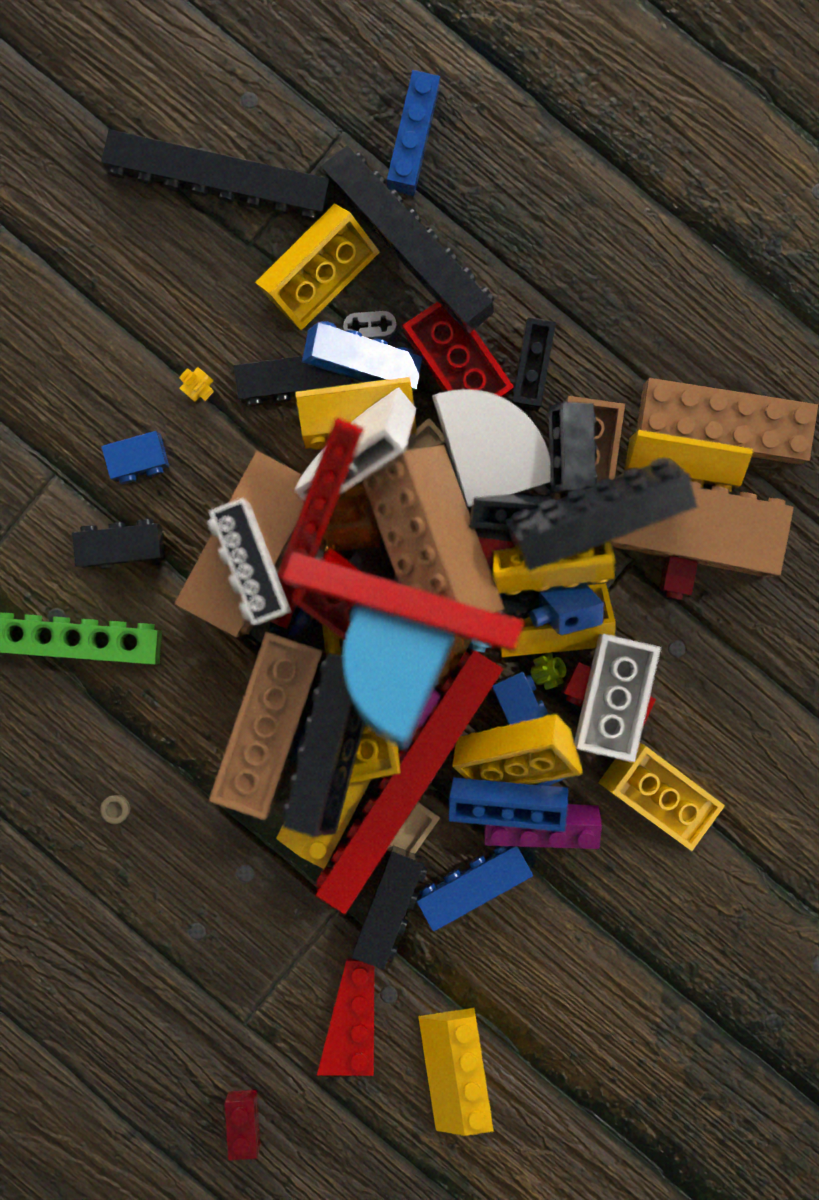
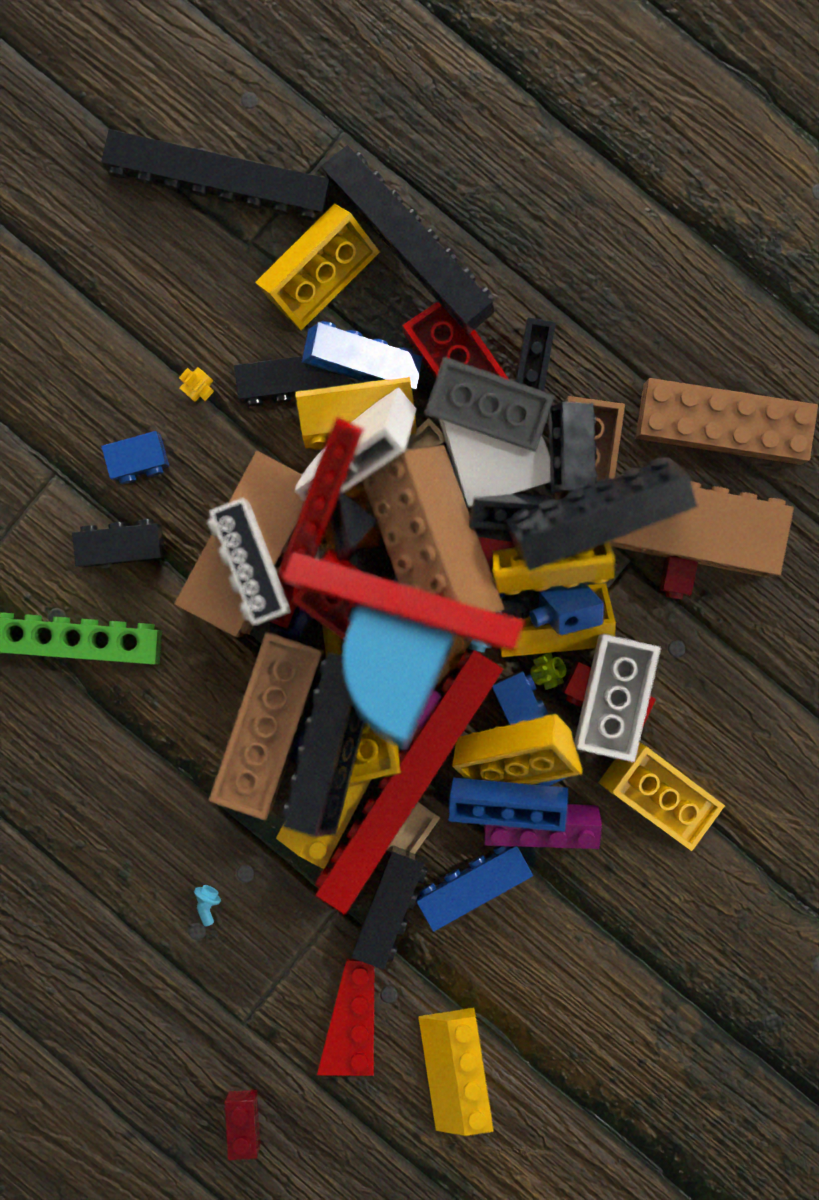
dark tan tile [100,795,130,824] -> none
light grey beam [343,311,396,340] -> none
blue brick [387,70,440,196] -> none
yellow slope [624,430,753,492] -> none
none -> medium azure plate [194,885,221,926]
none -> black slope [330,494,377,560]
none -> dark grey tile [425,357,554,452]

